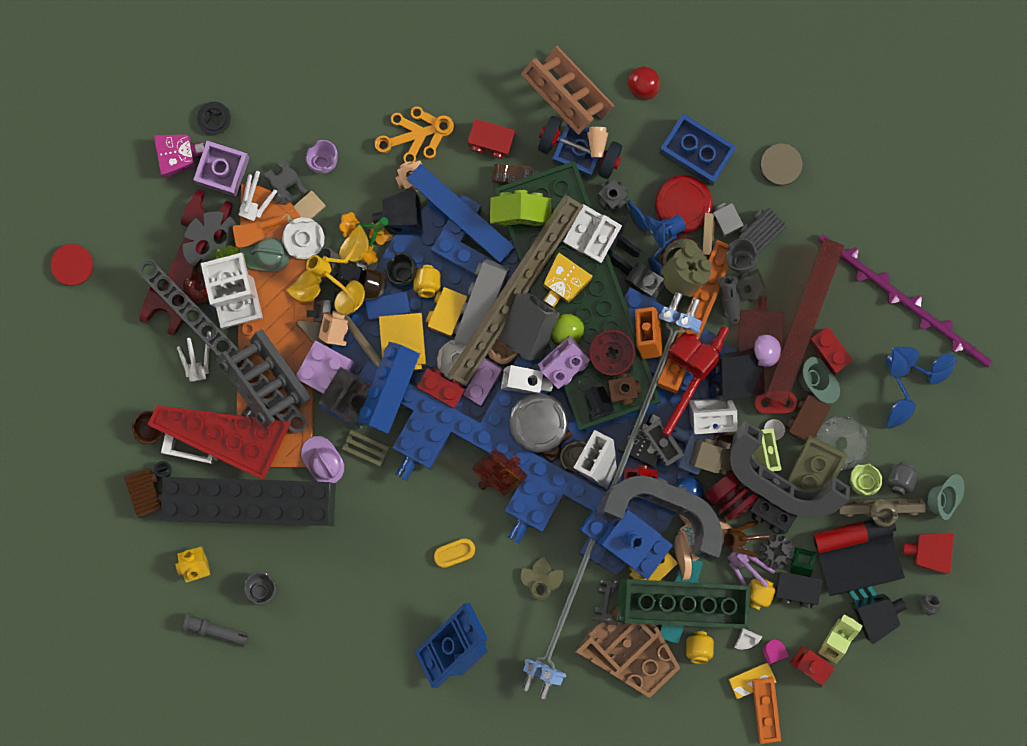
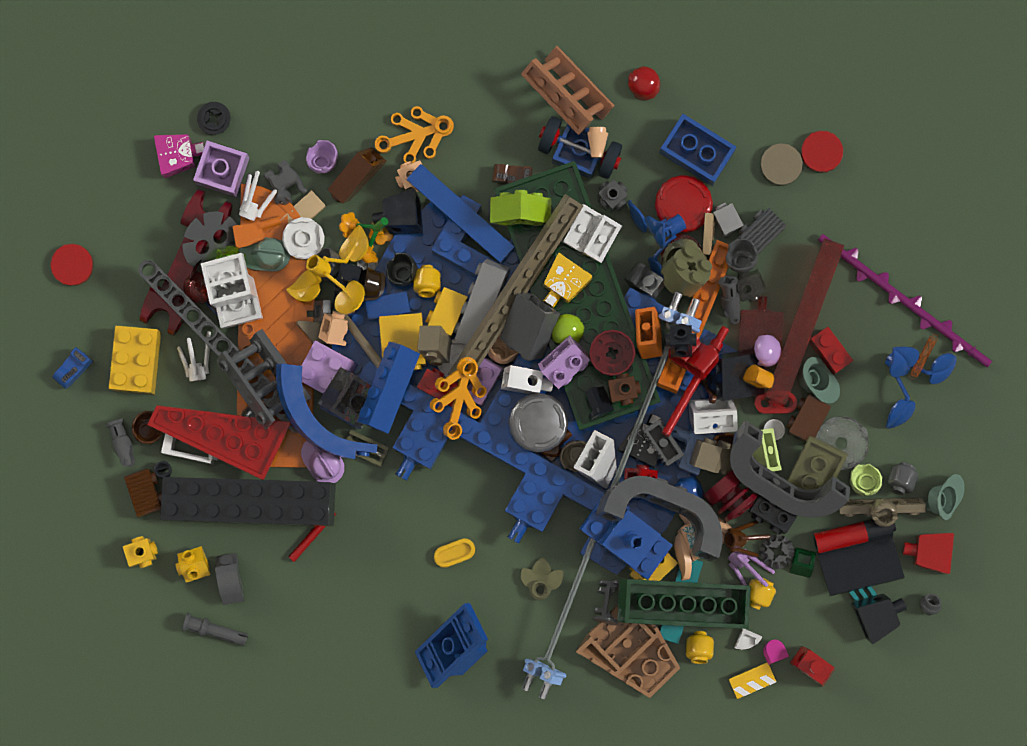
dark grey hair [243,571,276,605] -> none
red brick [468,119,515,159] -> none
clear red plate [472,448,528,496] -> none
black plate [608,215,641,274] -> none
orange tile [752,677,781,744] -> none
black brick [774,572,823,609] -> none
yellowish green brick [818,614,862,664] -> none
none -> blue leg [52,347,94,389]
none -> dark grey piece [105,418,135,467]
none -> yellow brick [109,326,161,395]
none -> yellow brick [123,536,158,568]
none -> dark grey brick [215,553,244,605]
none -> blue arch [276,364,378,459]
none -> red bar [288,512,336,562]
none -> reddish brown slope [327,147,387,204]
none -> dark tan brick [418,326,451,366]
none -> light orange plant [430,357,487,440]
none -> black brick [666,324,697,357]
none -> reddish brown hinge [700,378,717,404]
none -> light orange brick [743,365,774,388]
none -> red tile [801,131,843,173]
none -> orange piece [909,334,938,379]

